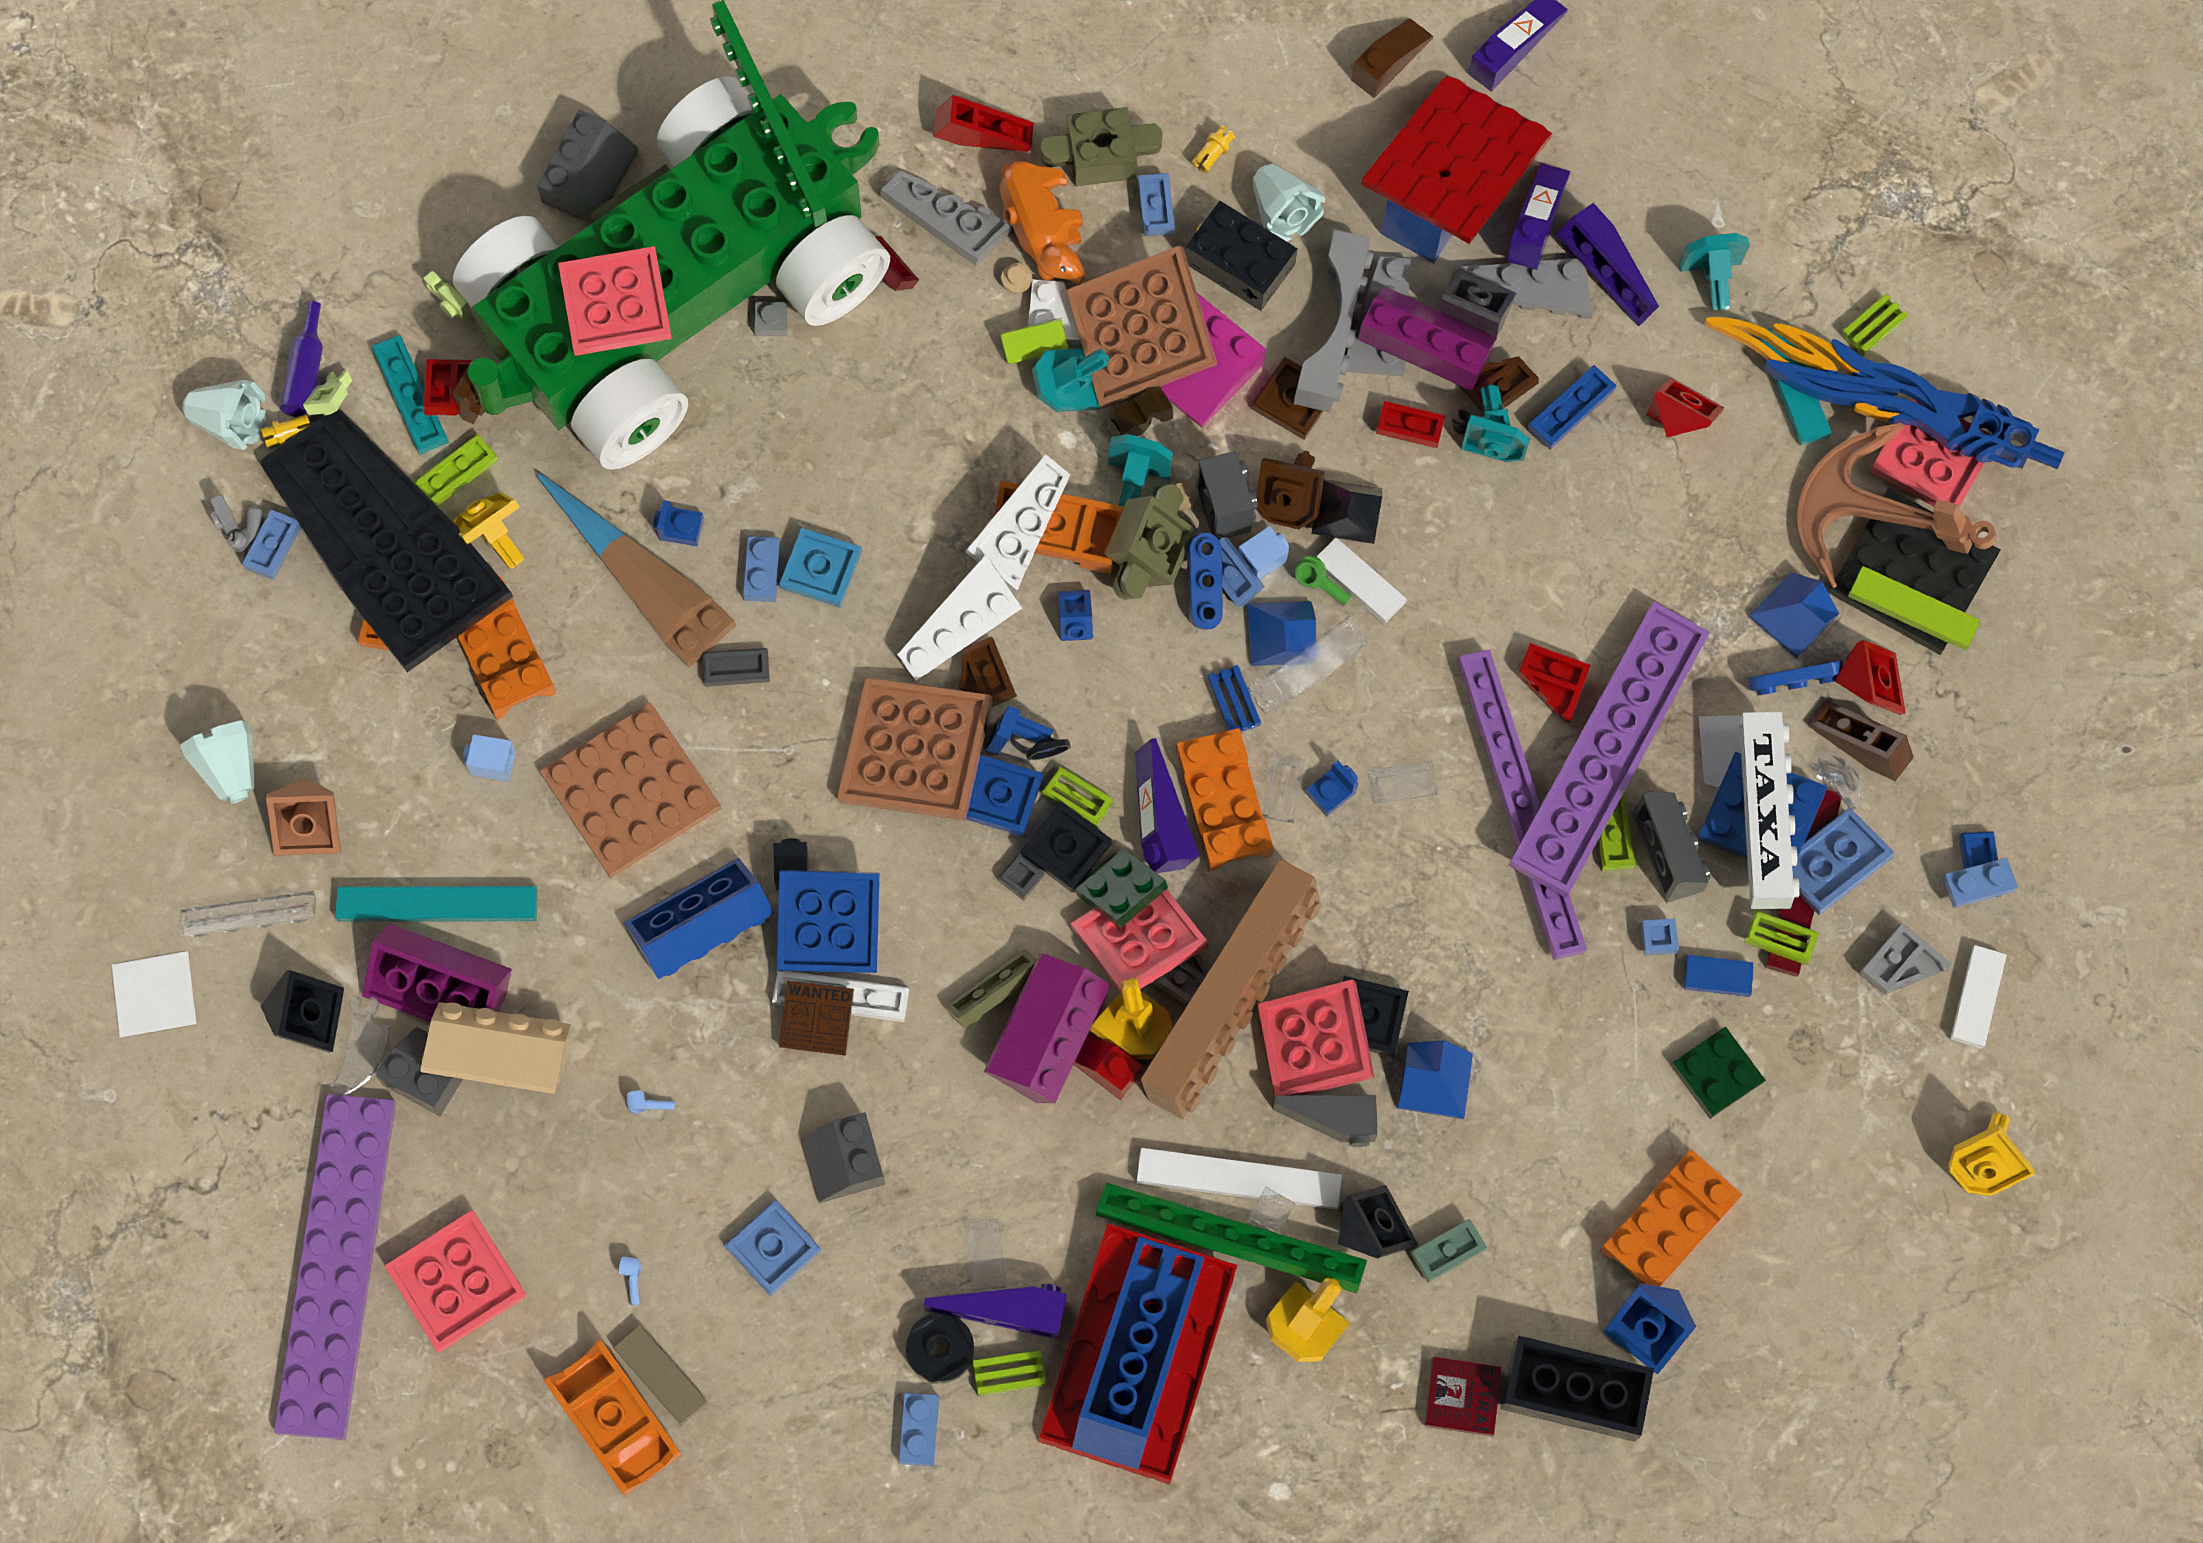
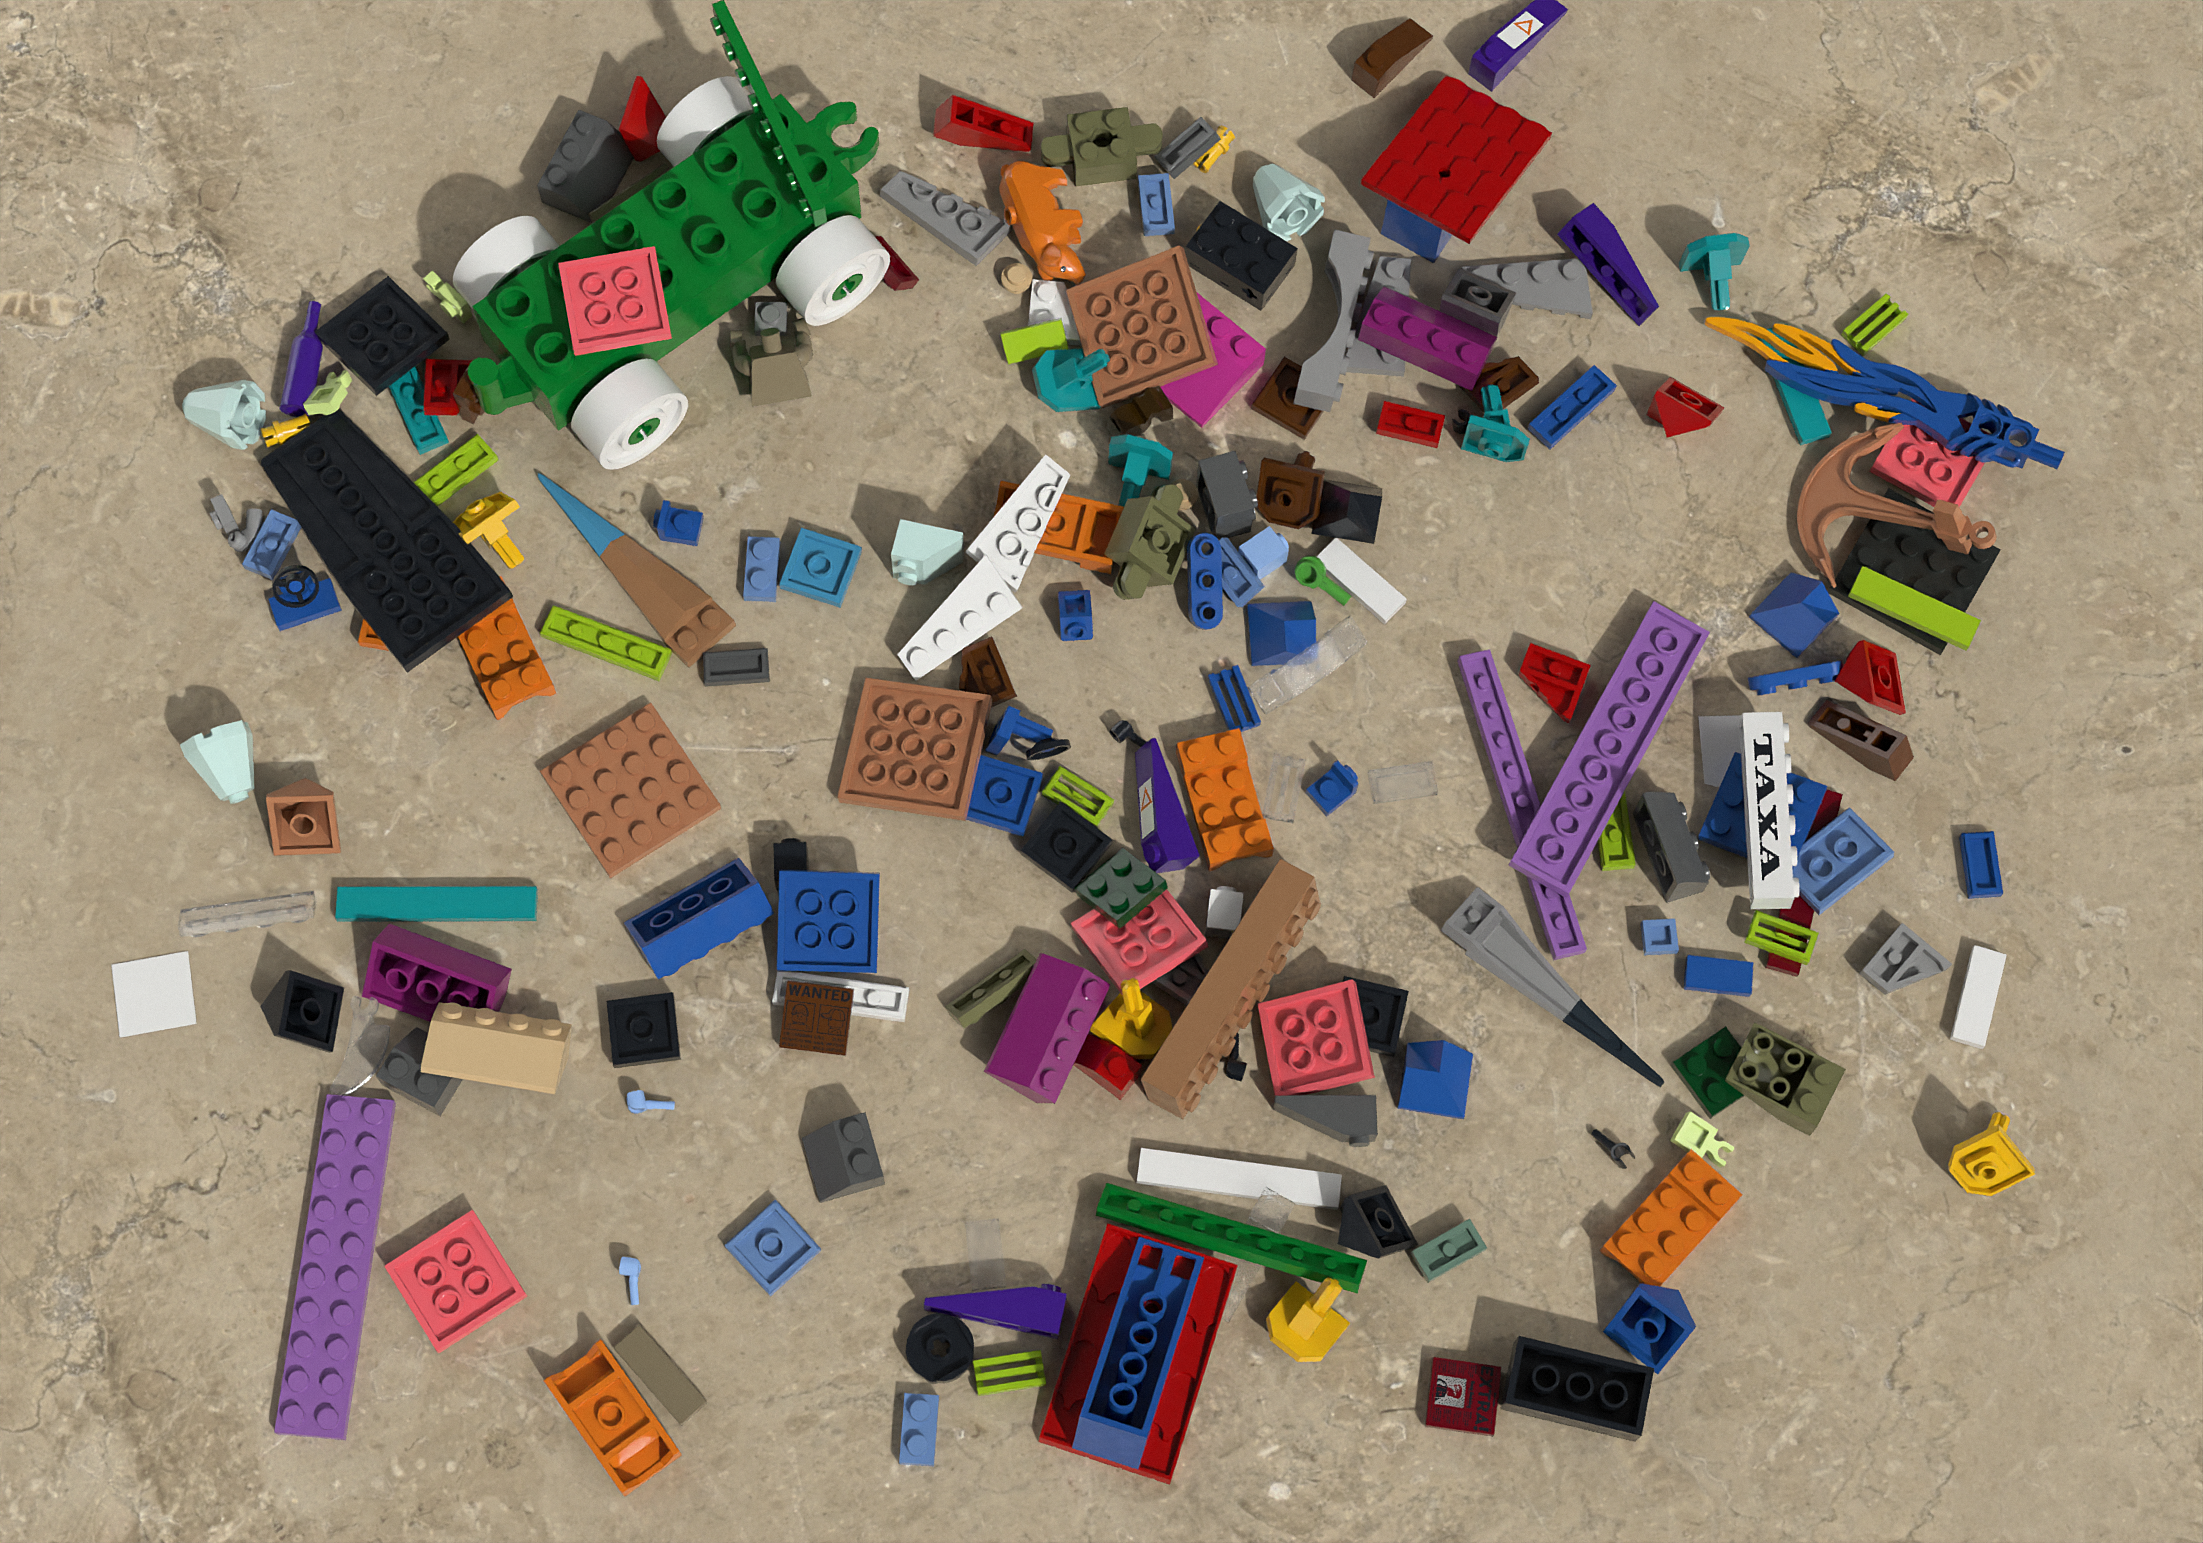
light blue brick [463,734,516,782] -> none
dark grey tile [998,854,1044,901] -> none
dark purple slope [1508,163,1570,270] -> none
clear hat [1810,752,1865,811] -> none
medium blue plate [1942,858,2018,908] -> none
none -> blue piece [268,565,342,631]
none -> black plate [315,276,450,396]
none -> lime tile [540,605,672,681]
none -> black plate [606,992,681,1068]
none -> red slope [619,76,666,162]
none -> dark tan torso [730,318,813,407]
none -> light aqua slope [891,519,964,586]
none -> black hand [1109,720,1147,747]
none -> dark grey tile [1154,117,1221,179]
none -> white brick [1205,886,1243,939]
none -> black hand [1226,1033,1247,1081]
none -> light grey plate [1441,887,1664,1087]
none -> black hand [1591,1129,1635,1169]
none -> yellowish green plate [1670,1111,1735,1167]
none -> olive slope [1725,1022,1846,1136]

